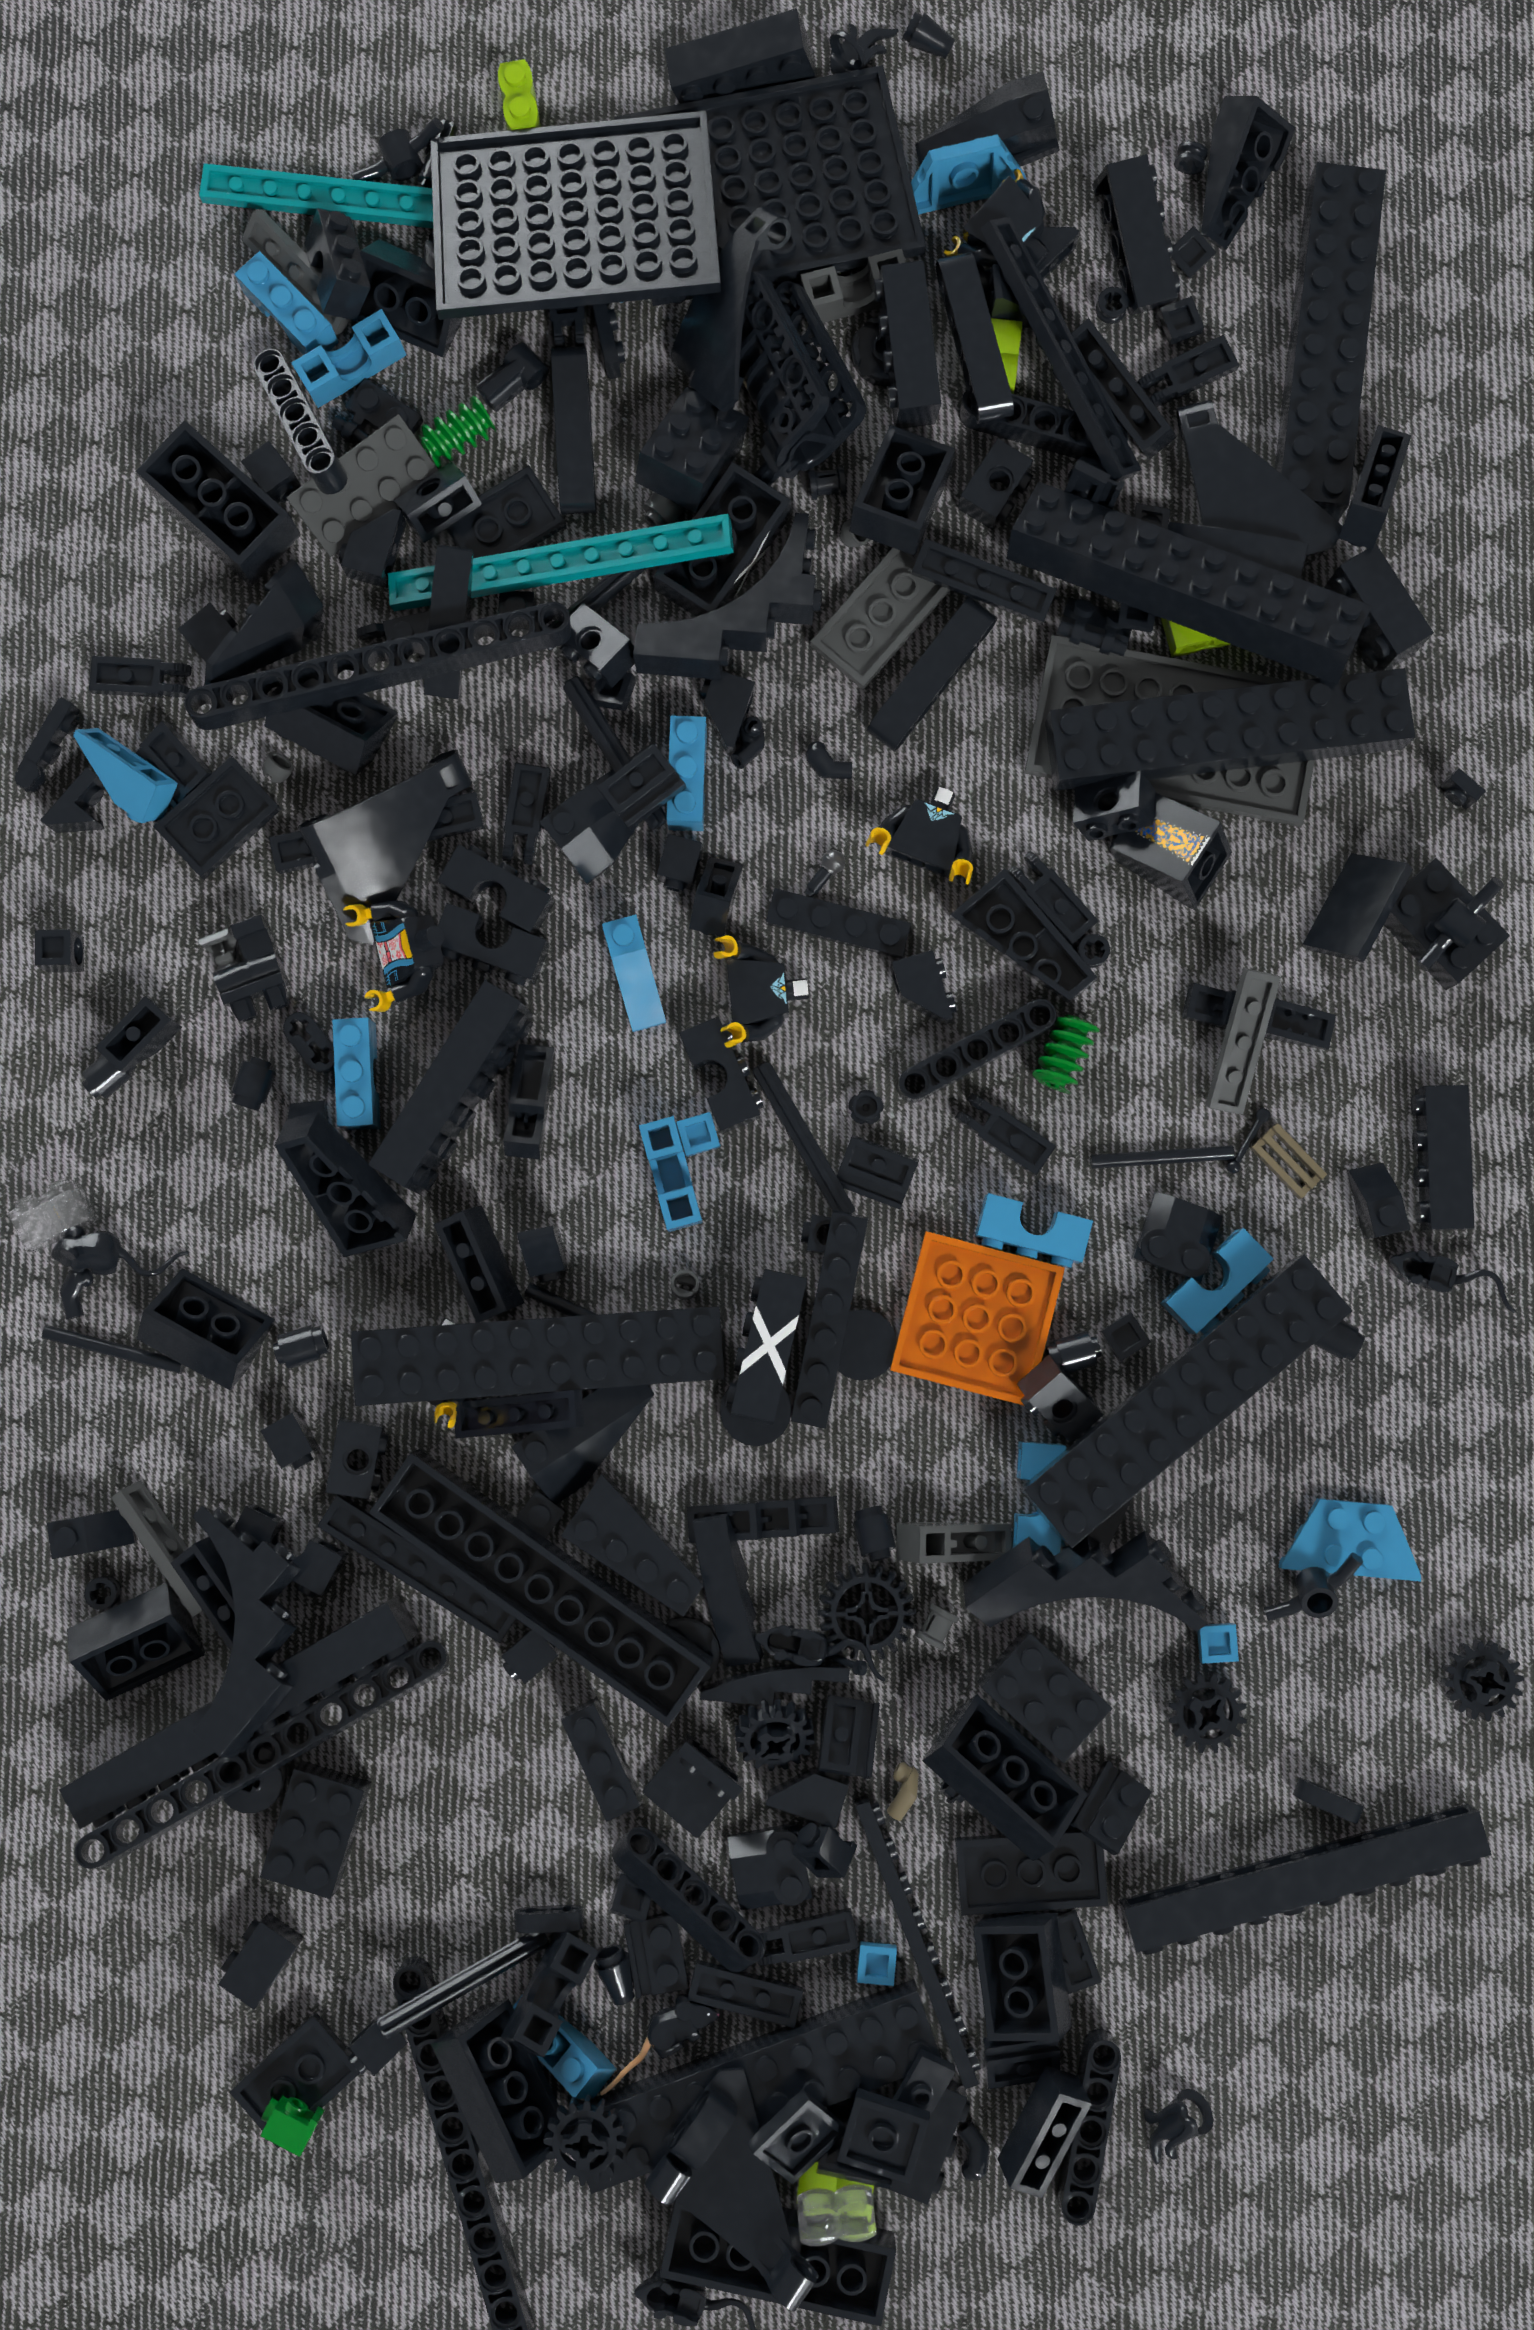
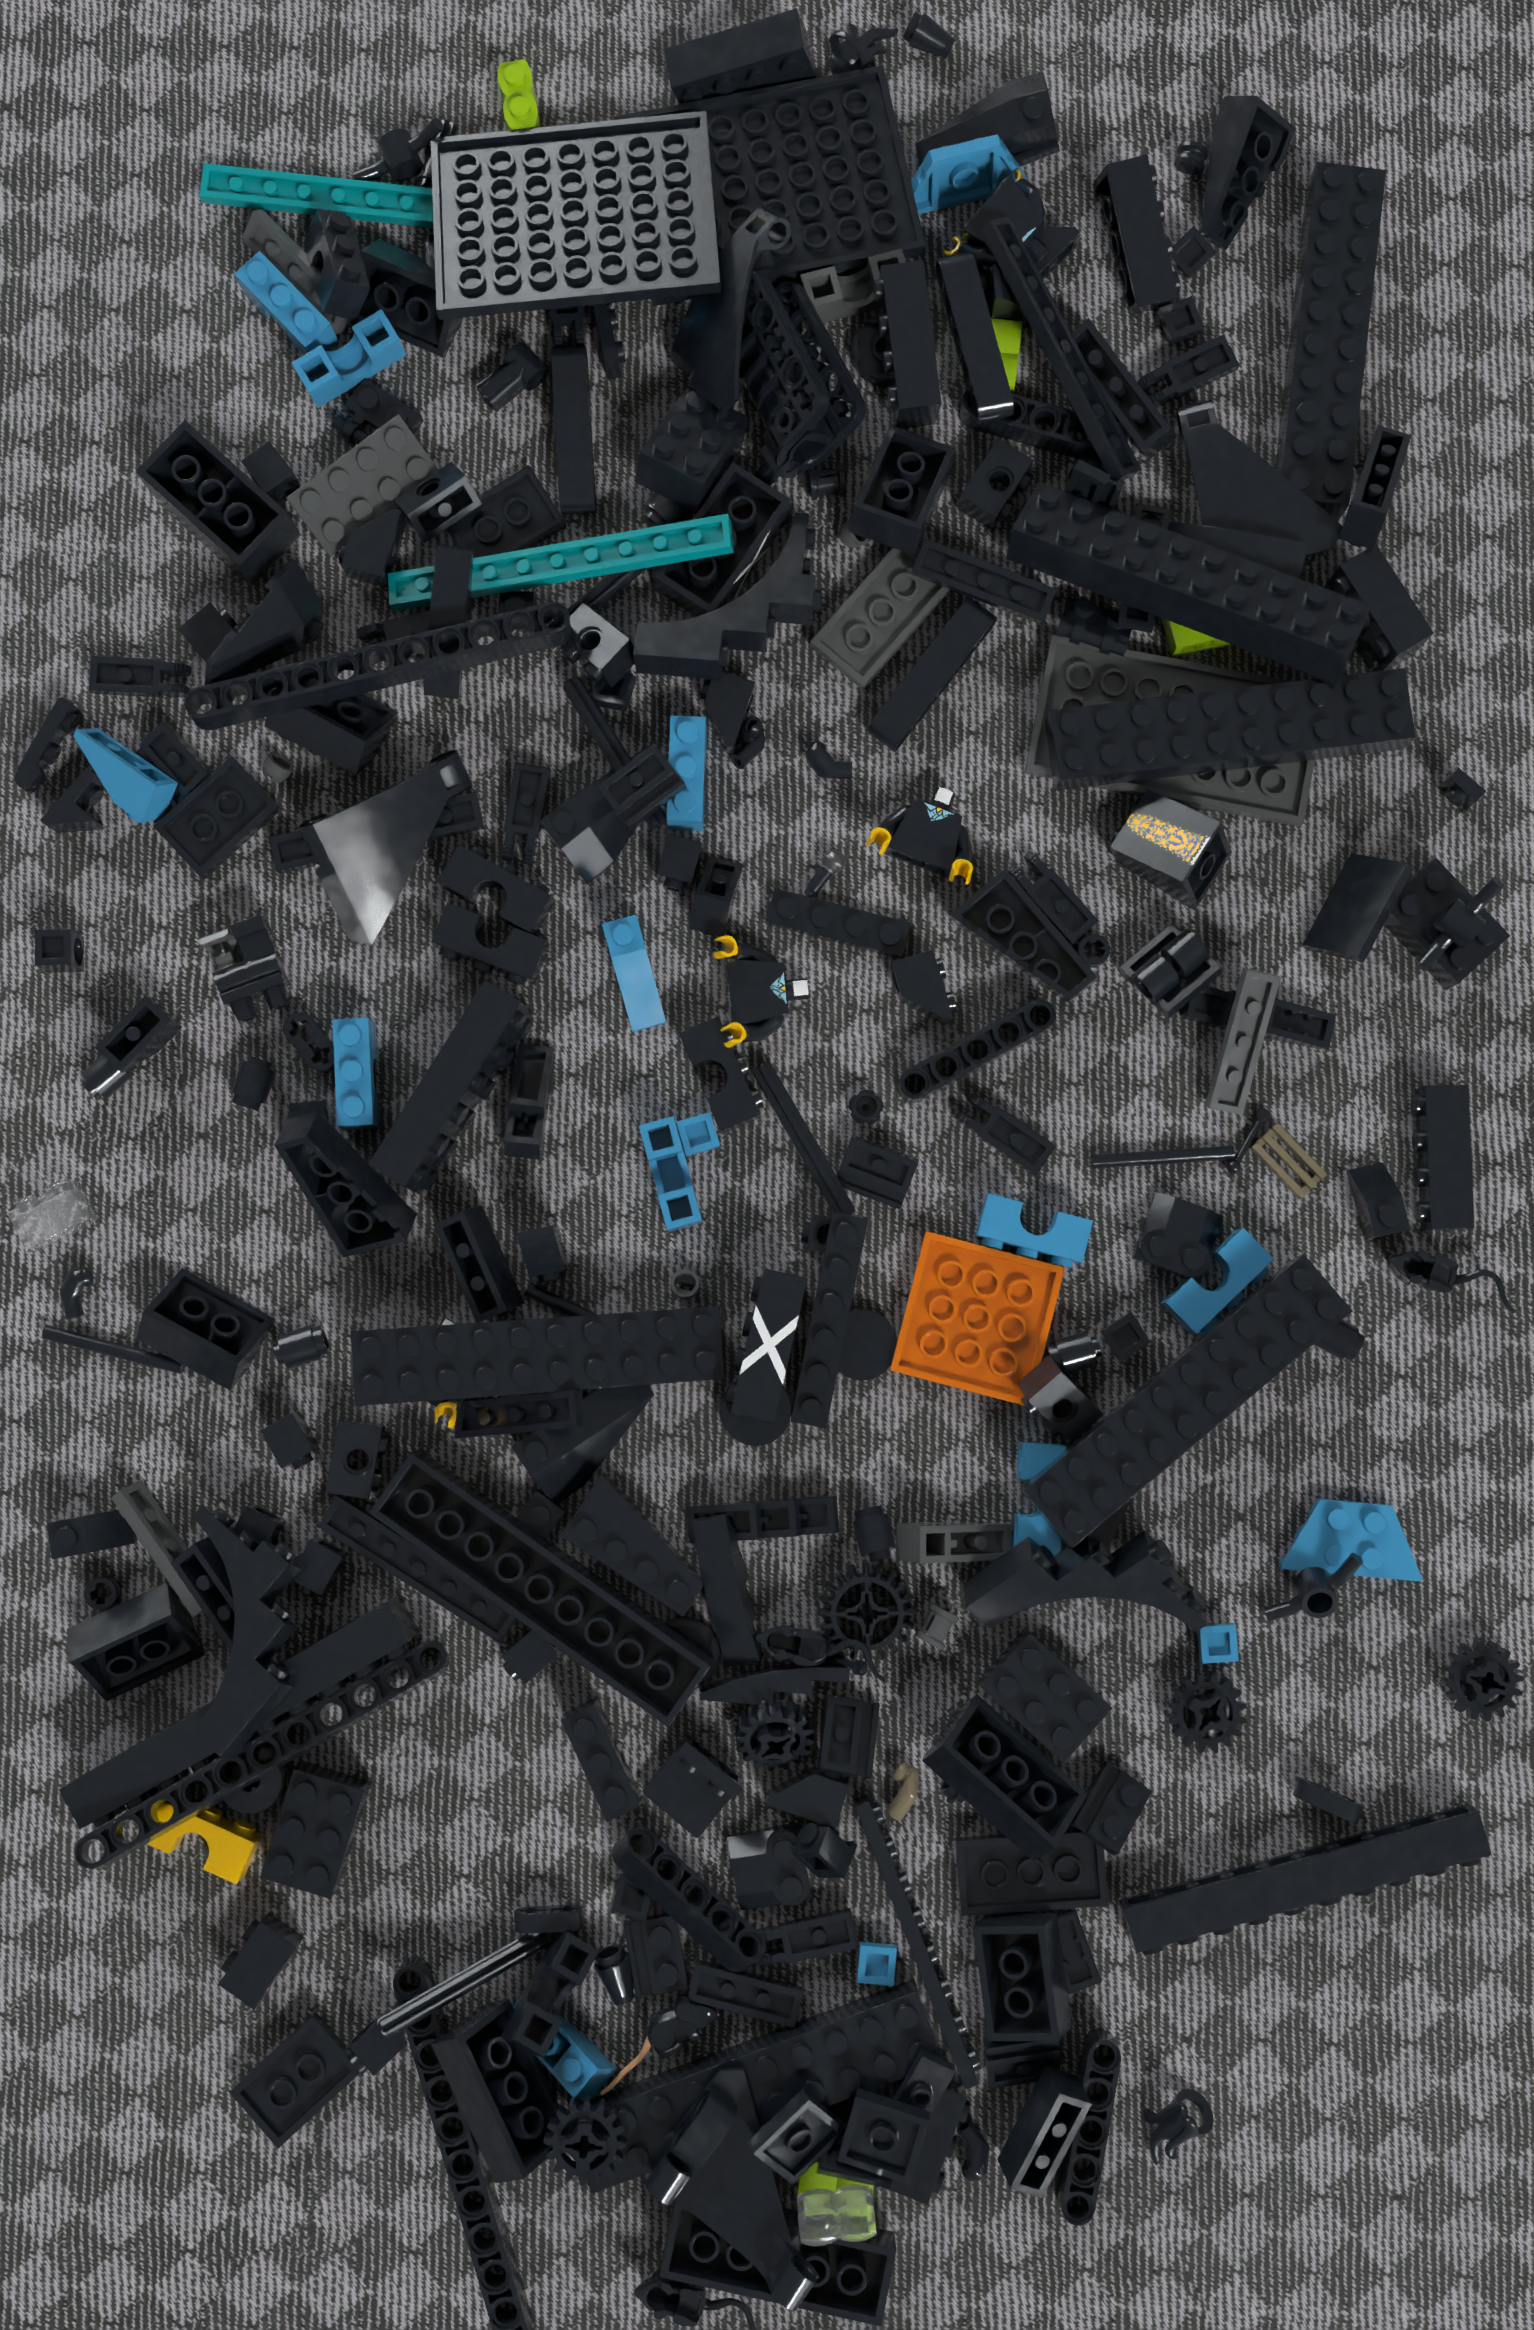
black animal [51,1226,189,1277] -> none
black beam [253,349,348,495] -> none
green brick [260,2096,325,2157] -> none
black torso [343,901,445,1012] -> none
green piece [418,395,497,469] -> none
green piece [1032,1014,1100,1094] -> none
black brick [1073,771,1155,841] -> none
black bush [1095,286,1129,324] -> none
none -> yellow arch [147,1801,263,1884]
none -> black plate [1119,923,1222,1019]

